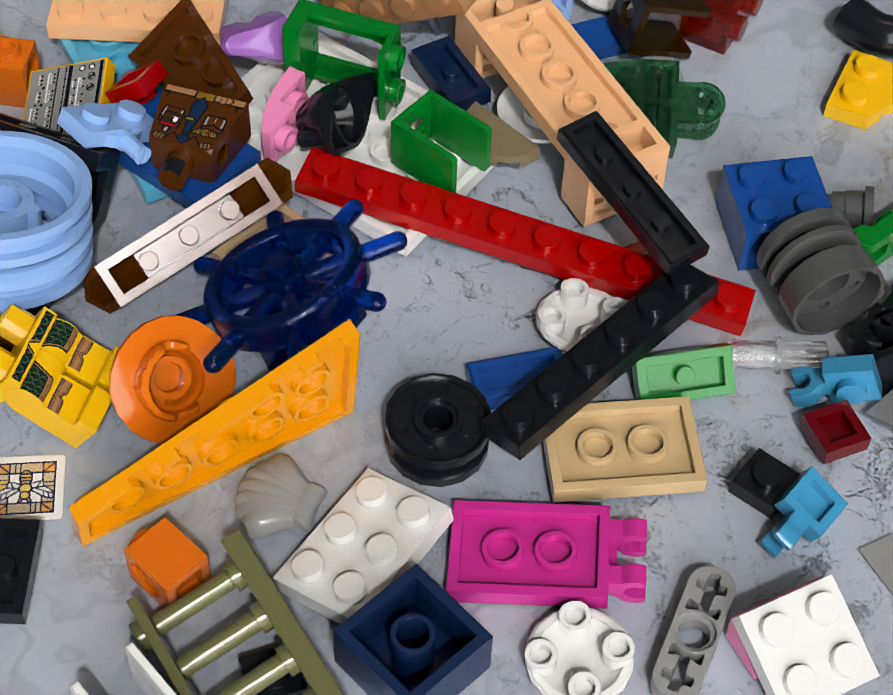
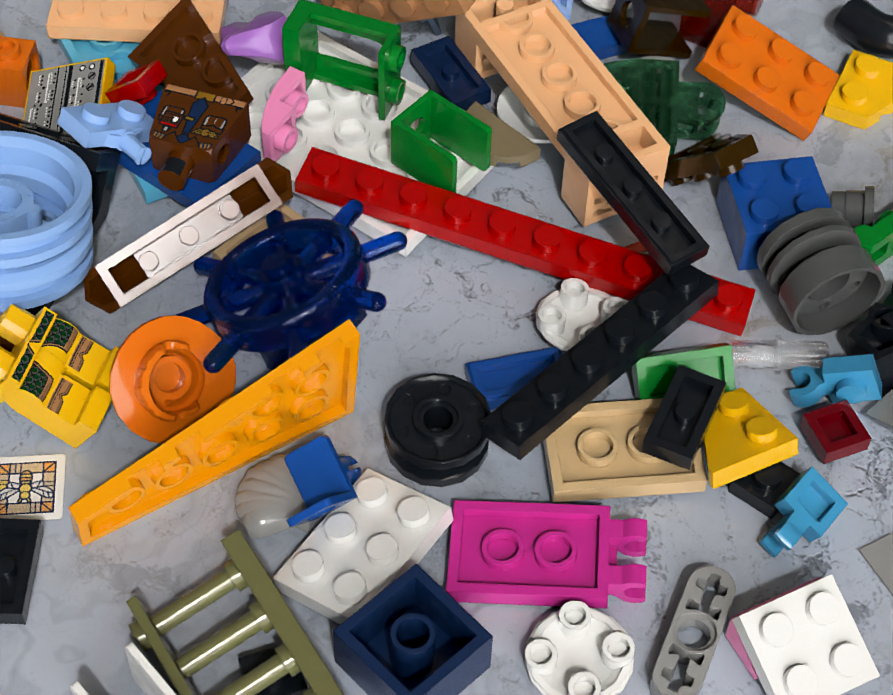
orange brick [124,517,211,609] -> none
black hat [295,72,376,155] -> none
none -> blue bracket [285,435,361,527]
none -> black plate [641,365,727,470]
none -> dark brown wing [664,133,759,186]
none -> orange plate [695,5,840,141]
none -> yellow wing [704,387,798,489]

